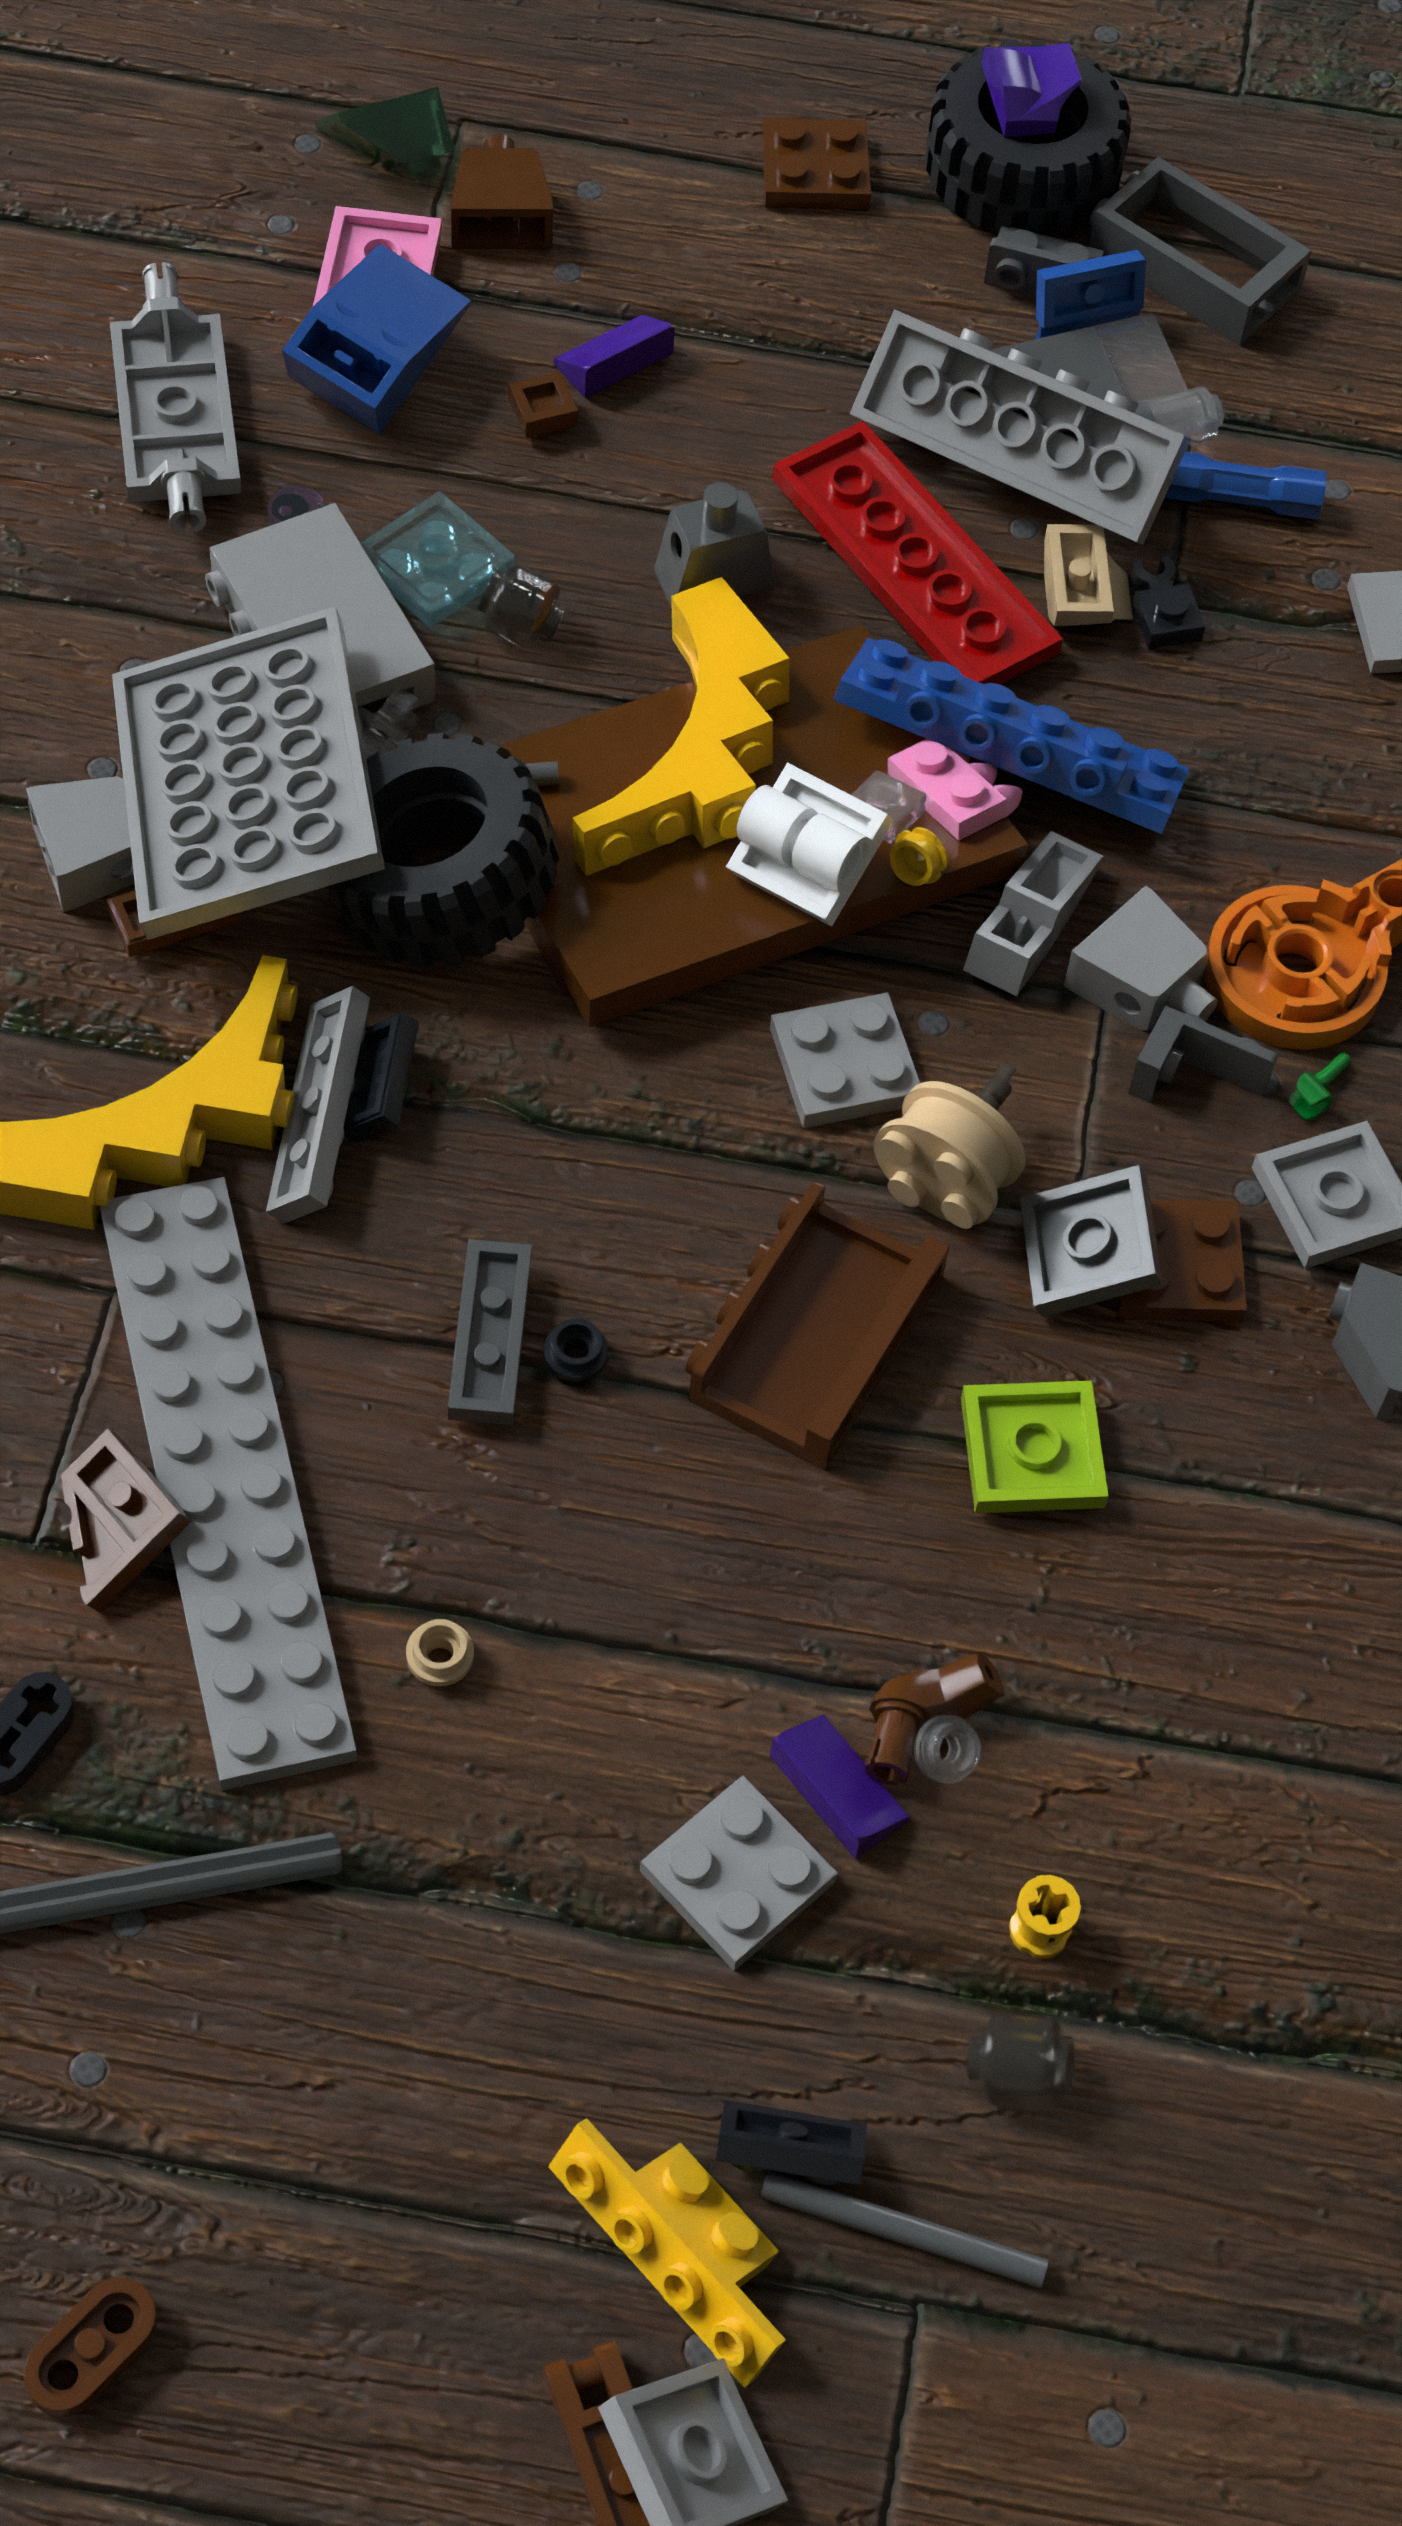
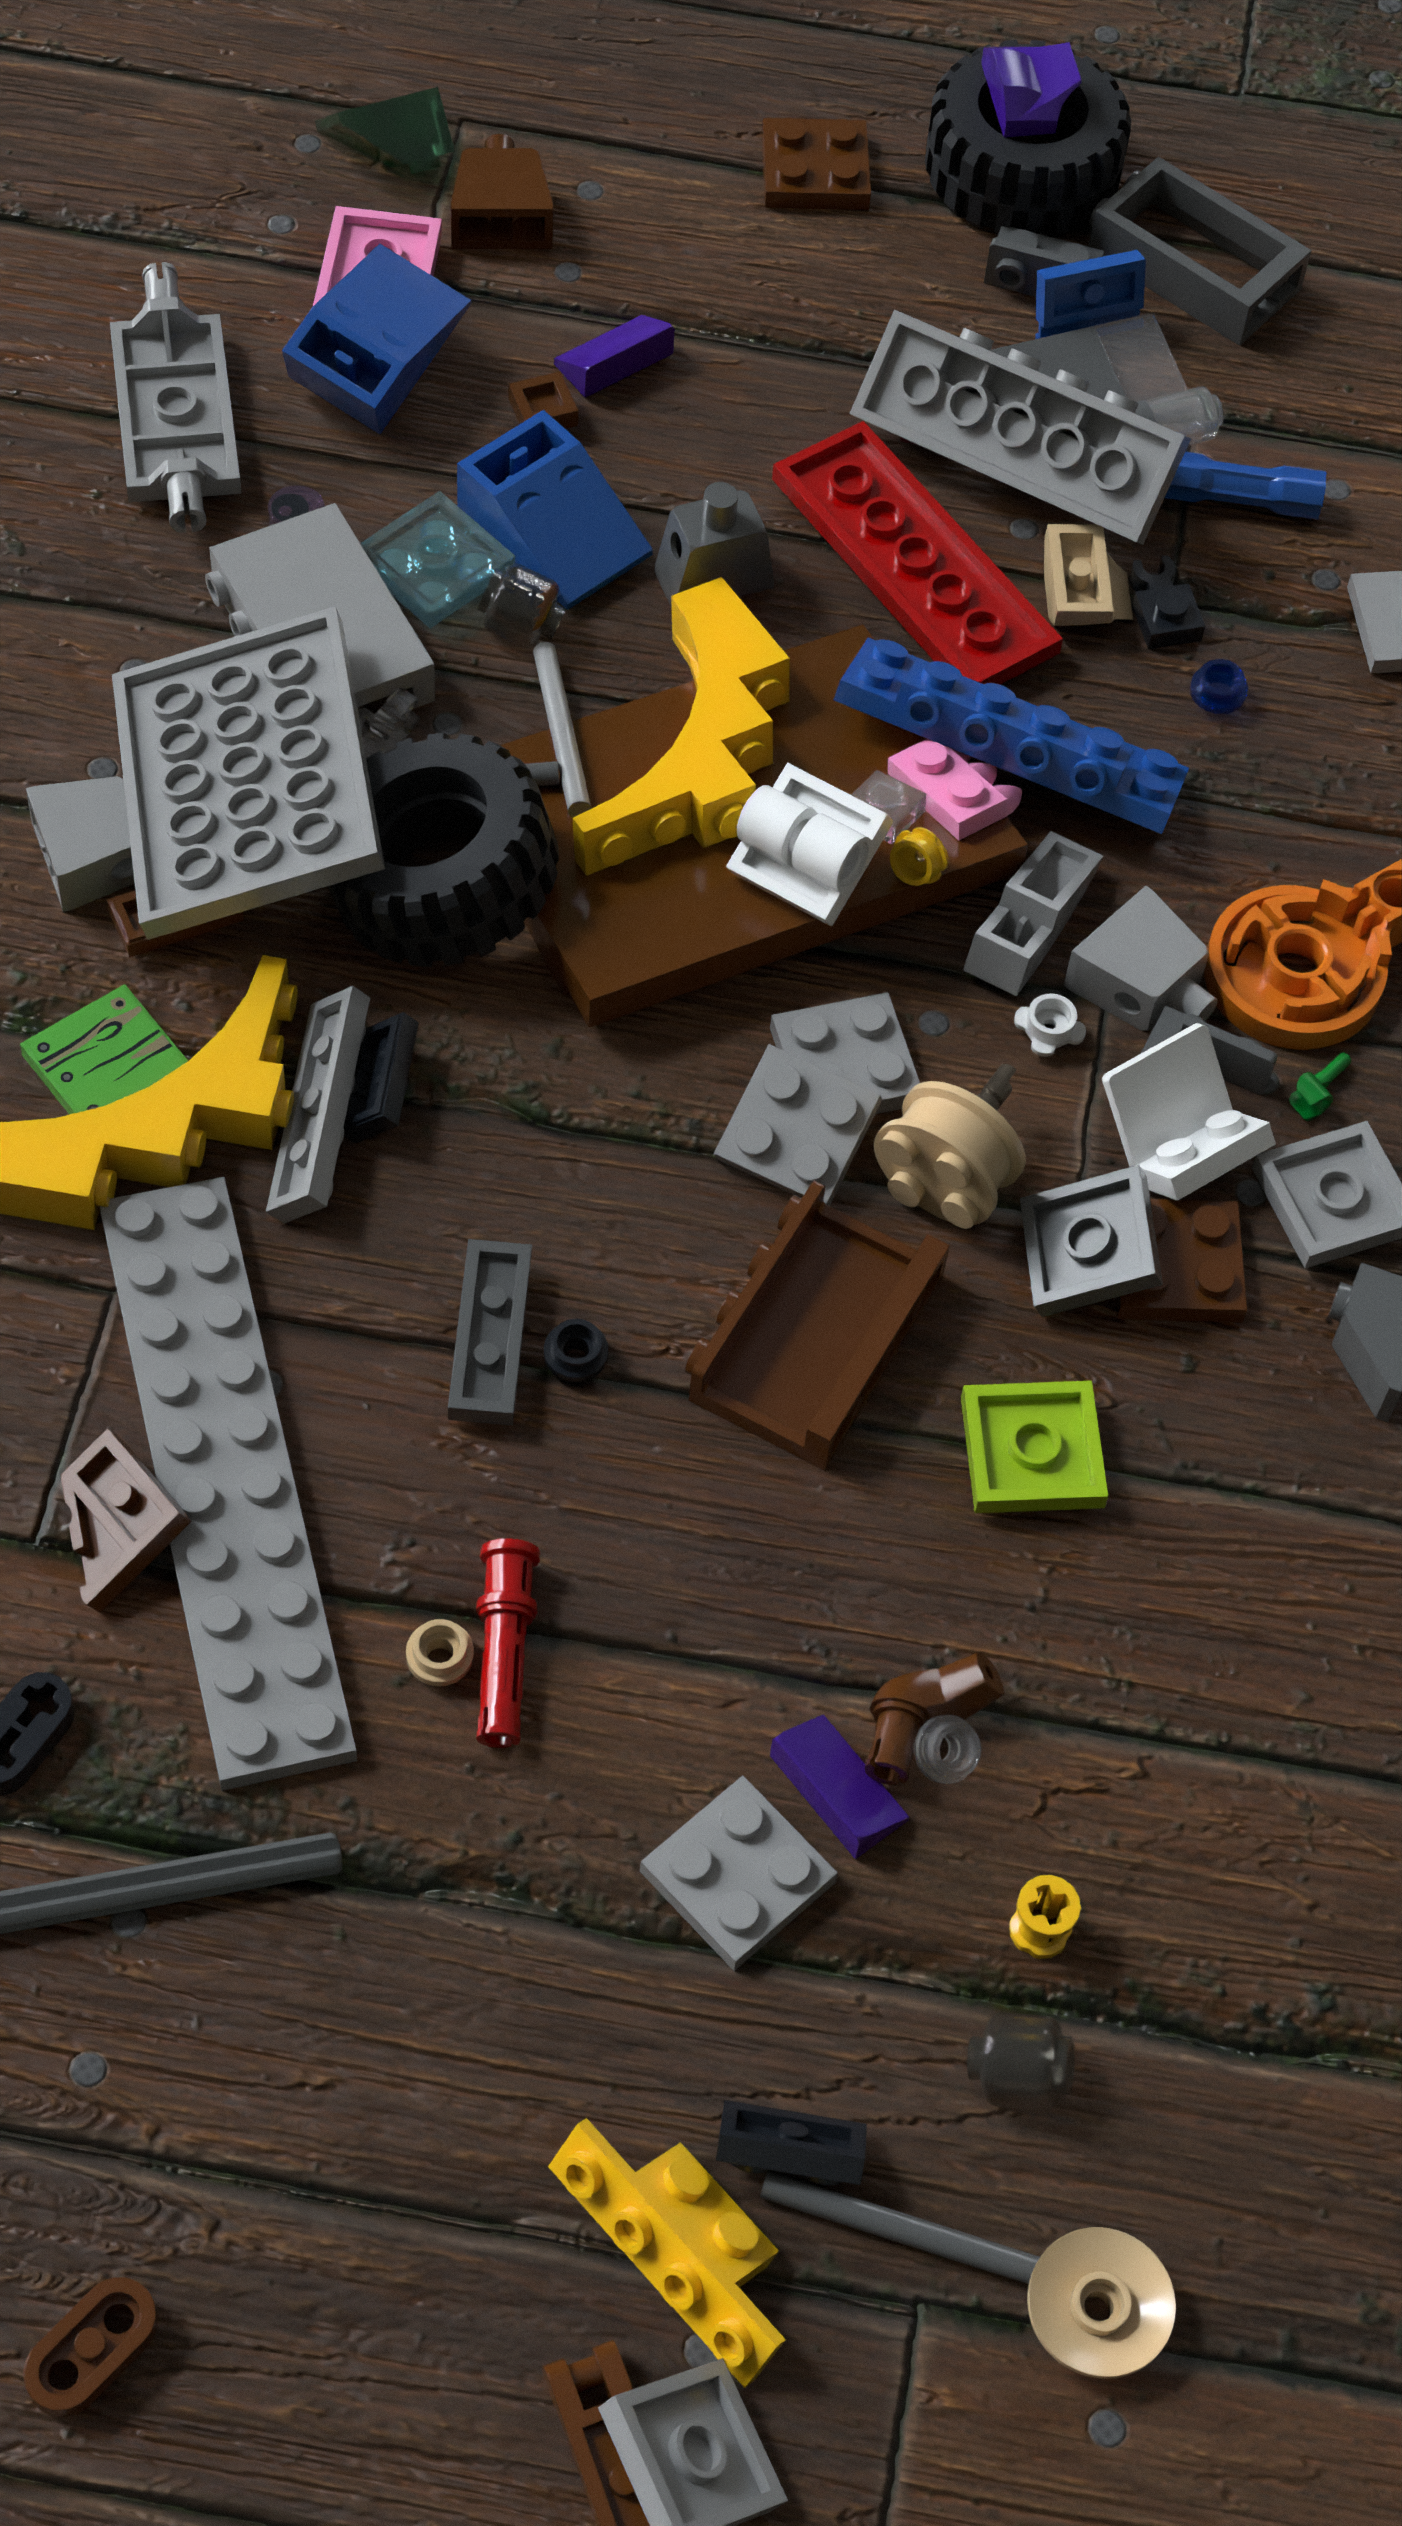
none -> bright green tile [20,984,188,1115]
none -> blue slope [457,410,653,610]
none -> red pin [476,1538,541,1748]
none -> light grey bar [533,642,591,817]
none -> light grey plate [714,1044,882,1206]
none -> white plate [1014,994,1086,1057]
none -> tan dish [1027,2227,1176,2379]
none -> white bracket [1102,1023,1276,1201]
none -> clear blue plate [1190,659,1248,714]

